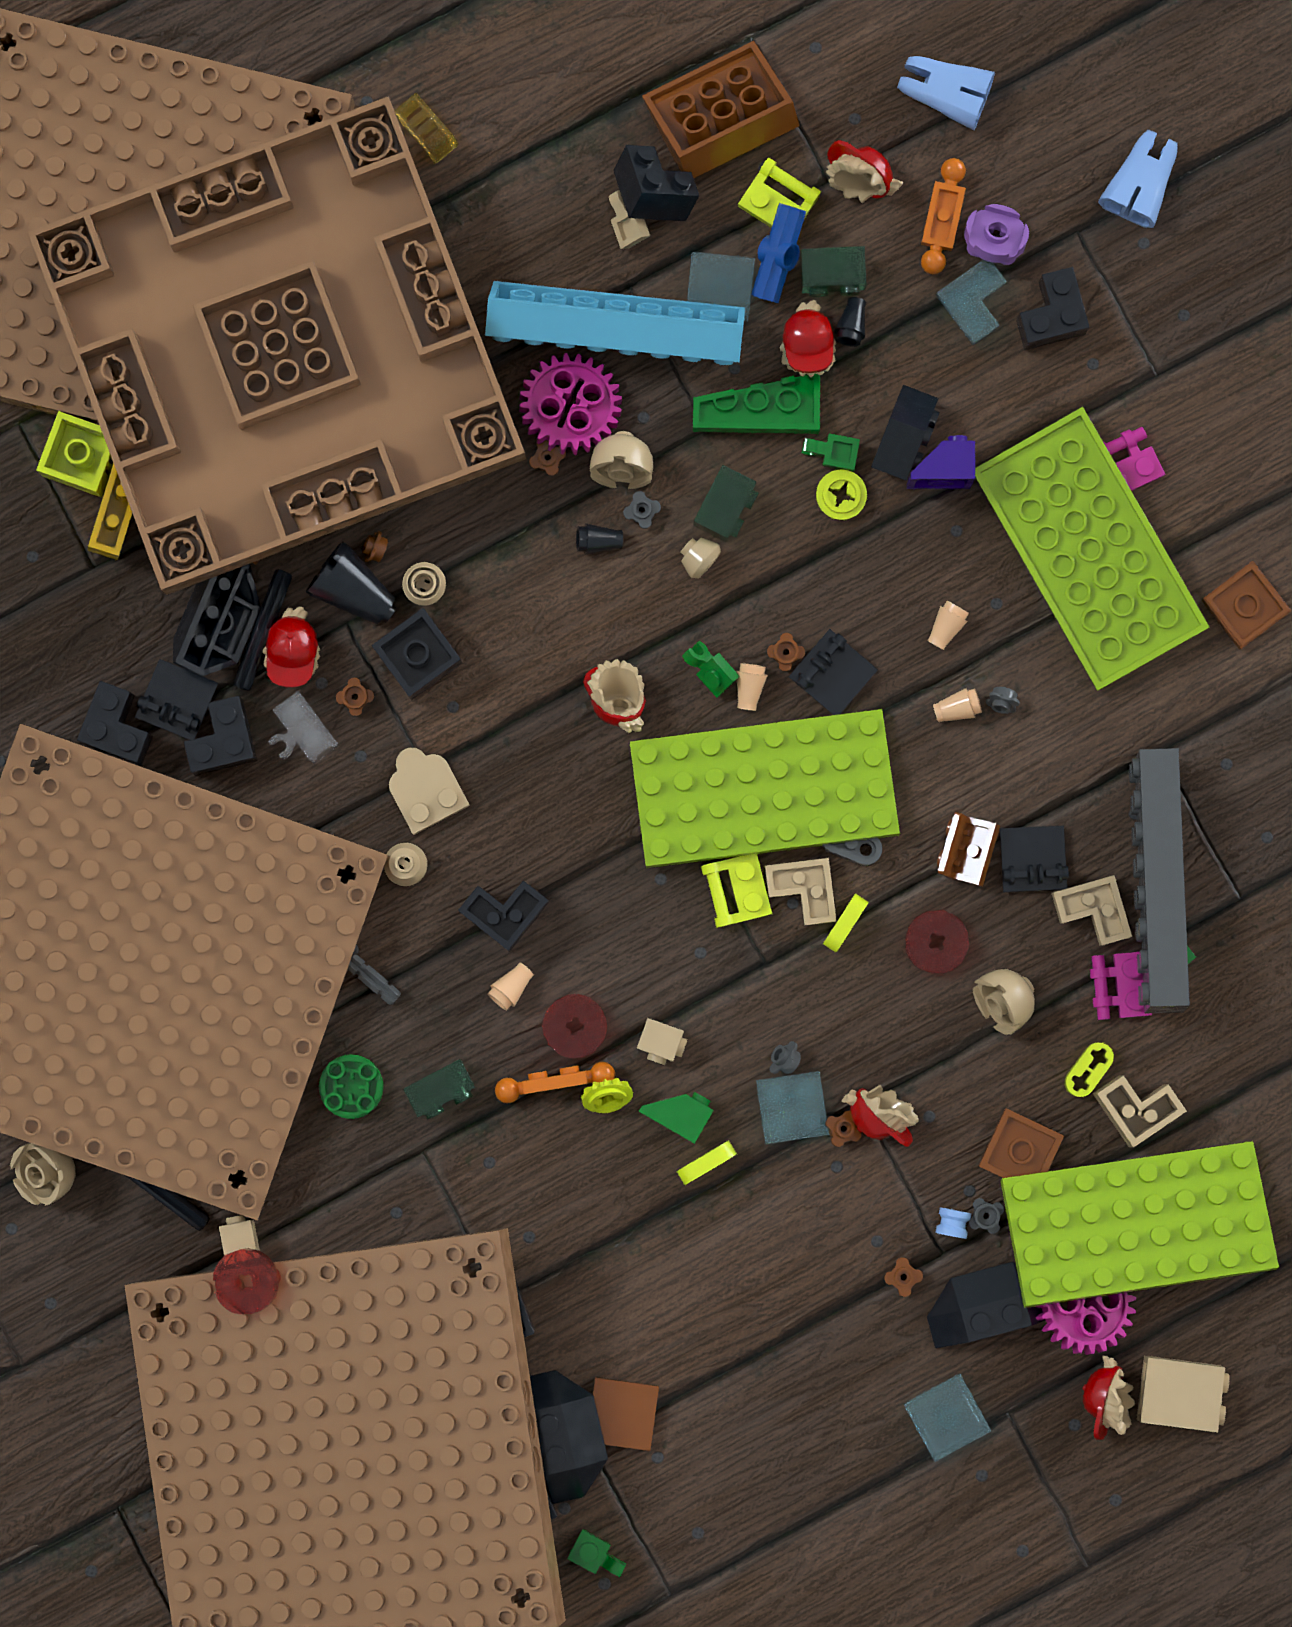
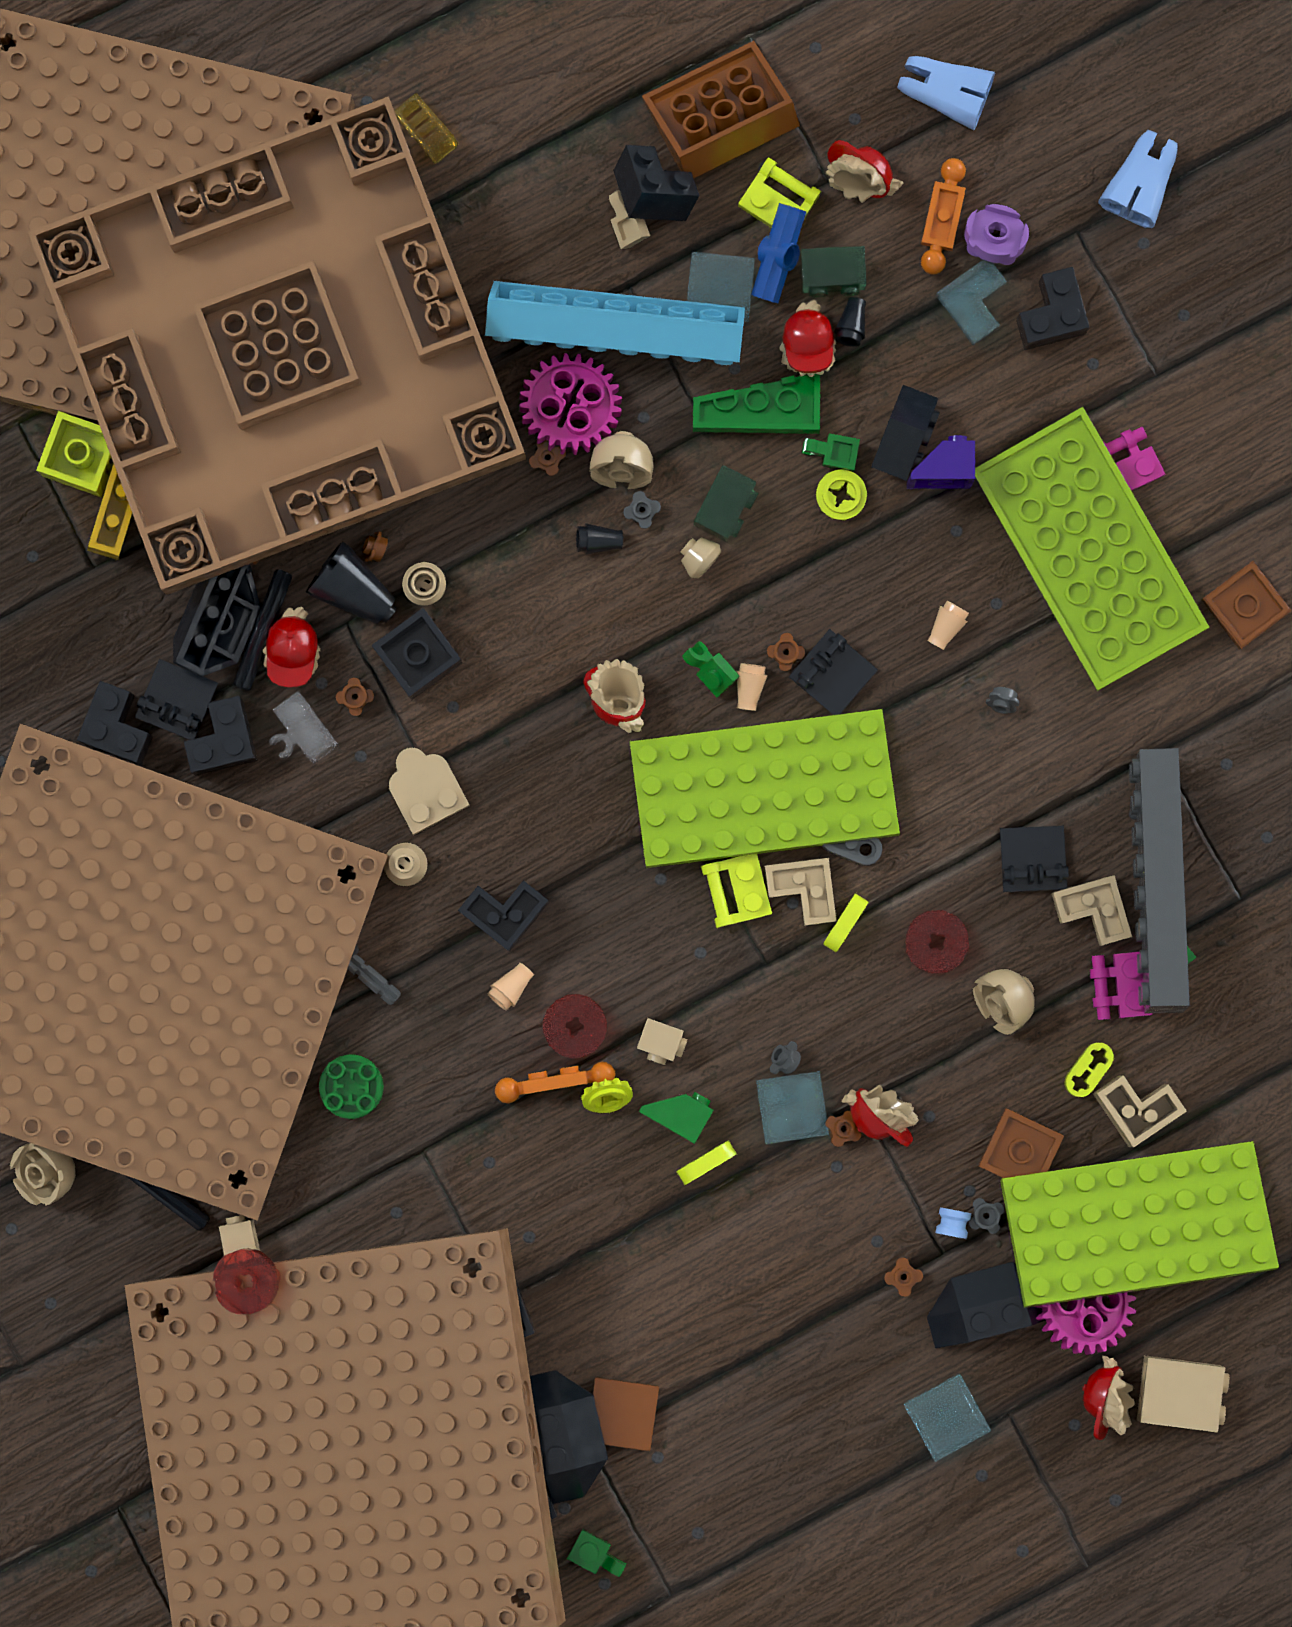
clear green brick [403,1059,477,1120] -> none
light nougat cone [933,688,982,722] -> none
bracket [937,812,1000,887] -> none

